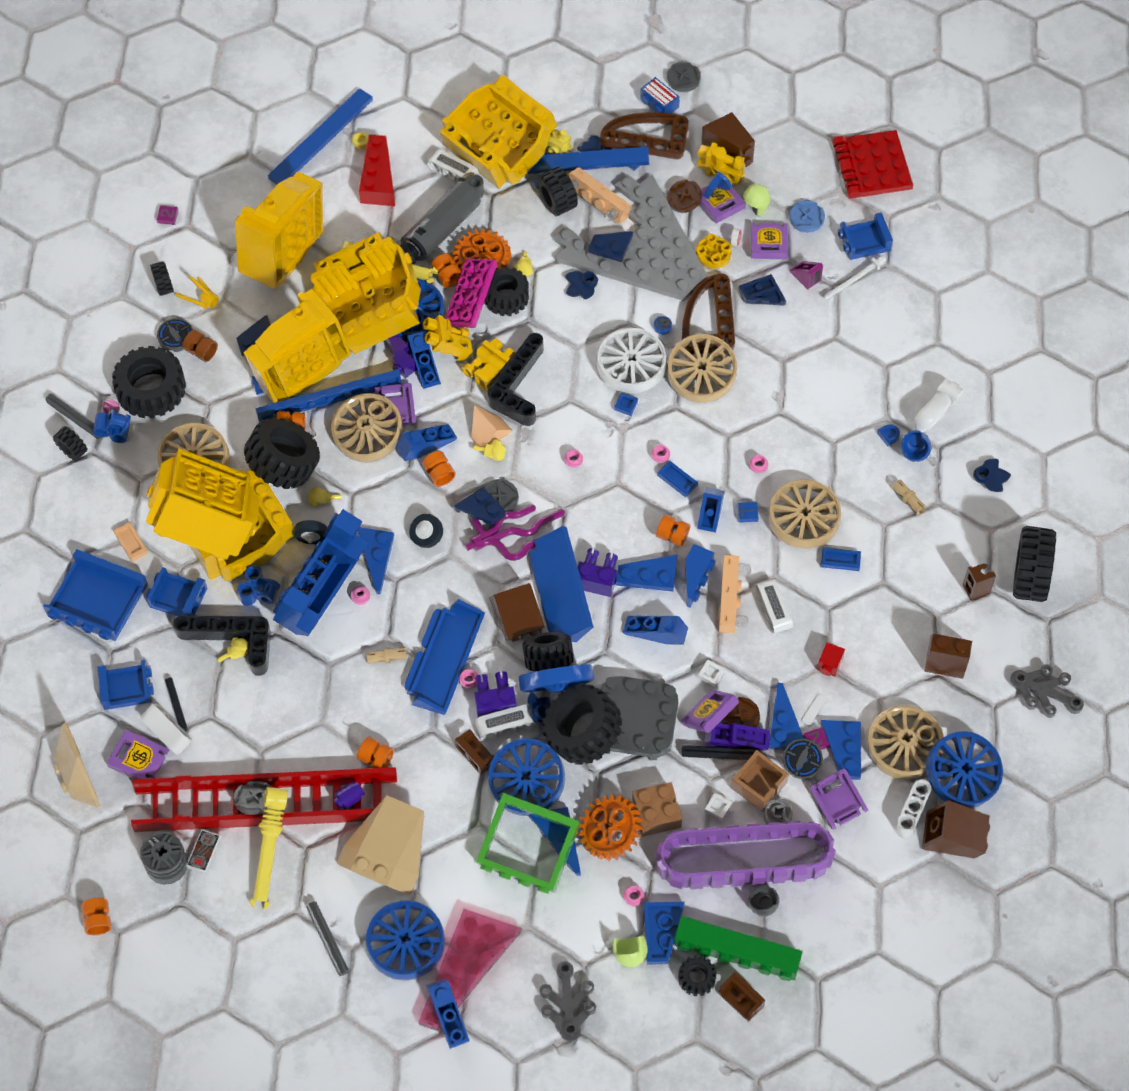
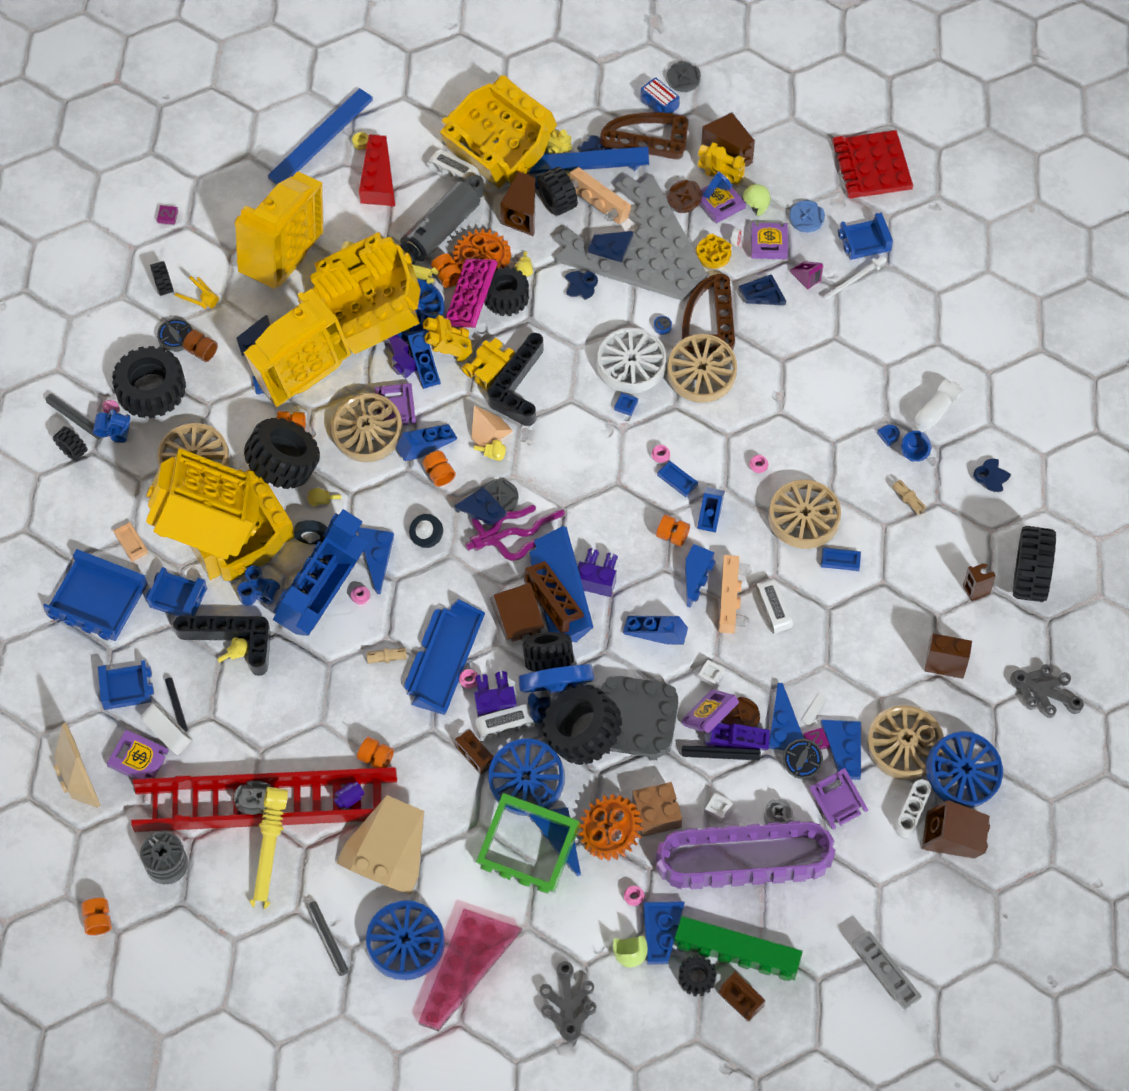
tile [186,830,221,874] -> none
blue tile [255,369,402,423] -> none
blue slope [426,978,470,1049] -> none
bright pink plate [564,449,583,468] -> none
blue wing [616,554,678,592] -> none
medium nougat piece [731,750,789,812] -> none
blue tile [738,502,759,523] -> none
dark grey hair [747,886,780,916] -> none
red brick [817,642,845,677] -> none
none -> reddish brown slope [500,172,536,236]
none -> reddish brown fence [524,561,584,633]
none -> light grey hinge [852,931,922,1011]

